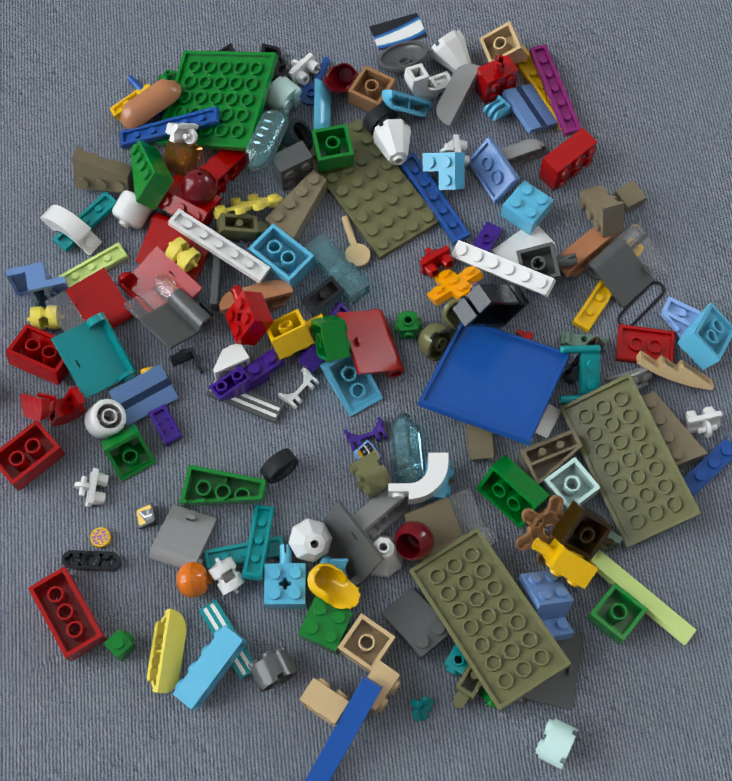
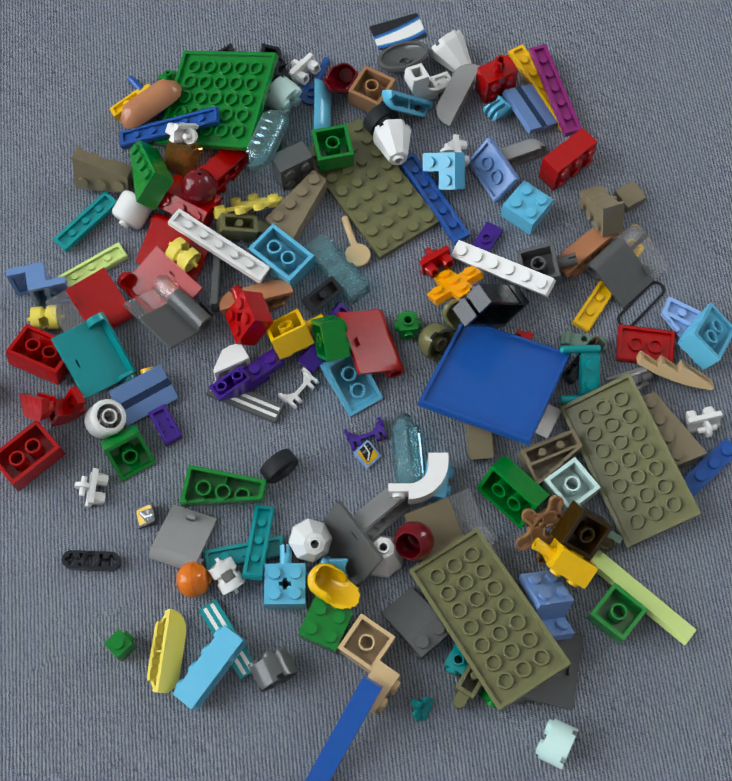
red brick [28,566,107,662] -> none
white arch [40,205,102,255] -> none
yellow tile [90,527,111,548] -> none
black bracket [169,347,203,374] -> none
black tyre [280,118,313,150] -> none
tan brick [299,678,349,727] -> none
olive brick [348,452,392,499] -> none
tan brick [479,21,528,65] -> none
white sticker [492,225,555,264] -> none

